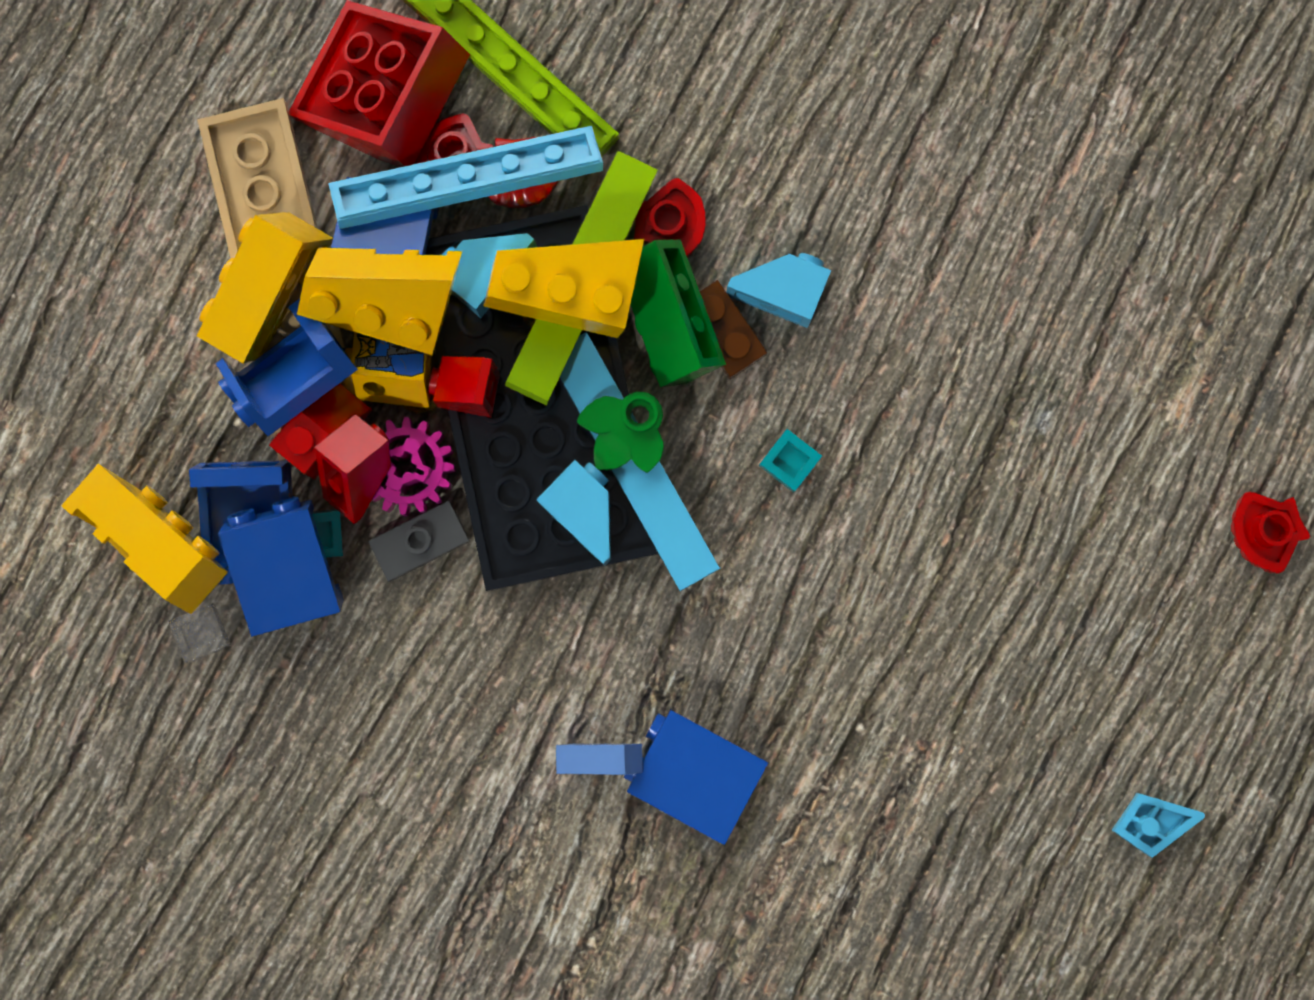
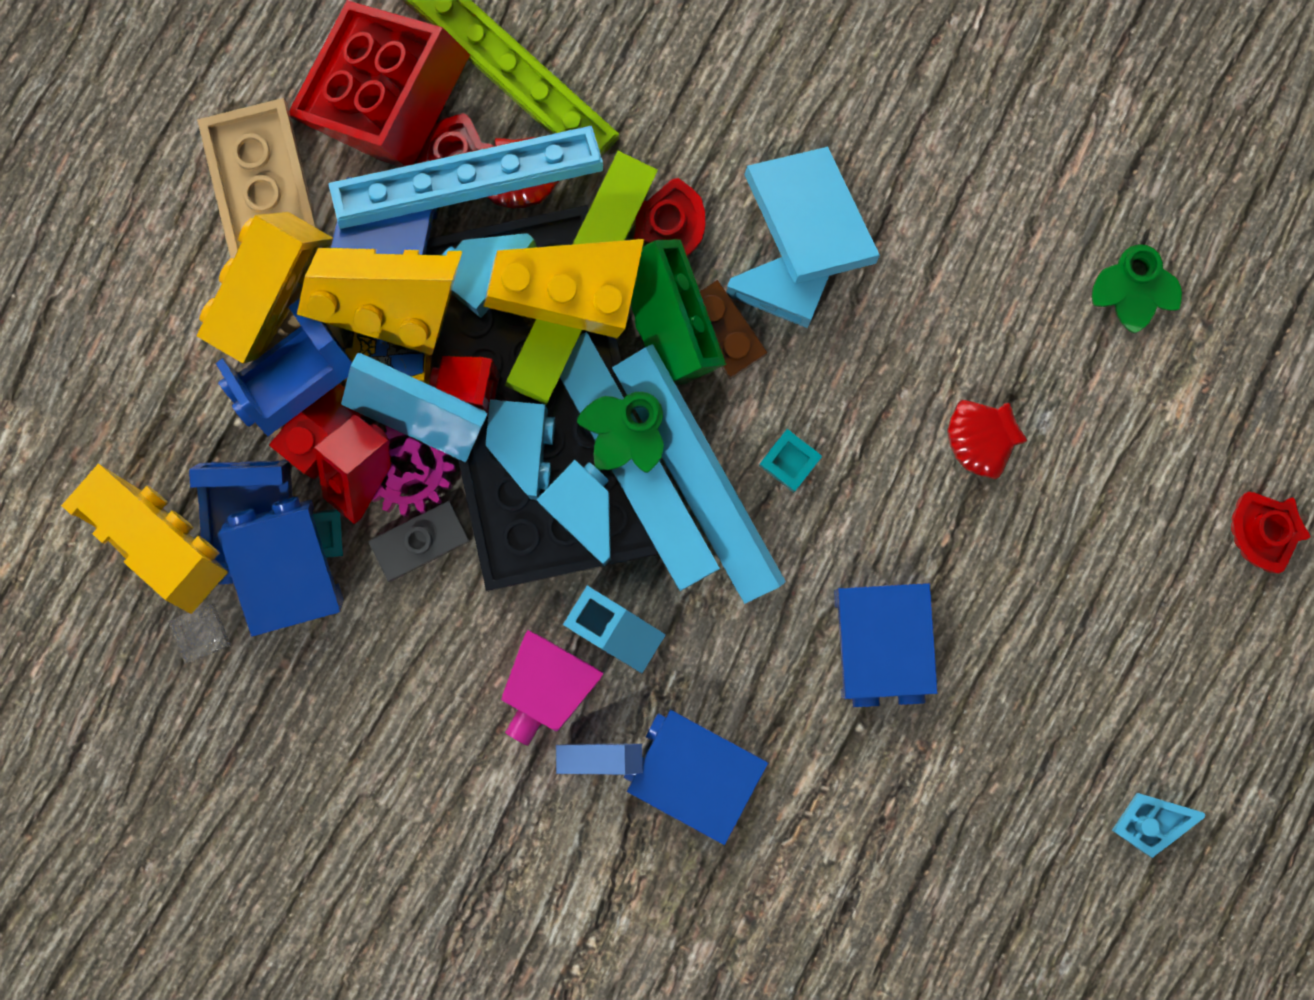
none -> medium azure tile [341,353,488,462]
none -> medium azure slope [486,400,555,500]
none -> dark pink torso [501,630,604,746]
none -> medium azure slope [563,586,666,673]
none -> medium azure tile [612,344,786,604]
none -> medium azure tile [744,147,880,285]
none -> blue panel [834,583,938,707]
none -> red animal [947,400,1028,479]
none -> green plate [1091,244,1182,334]

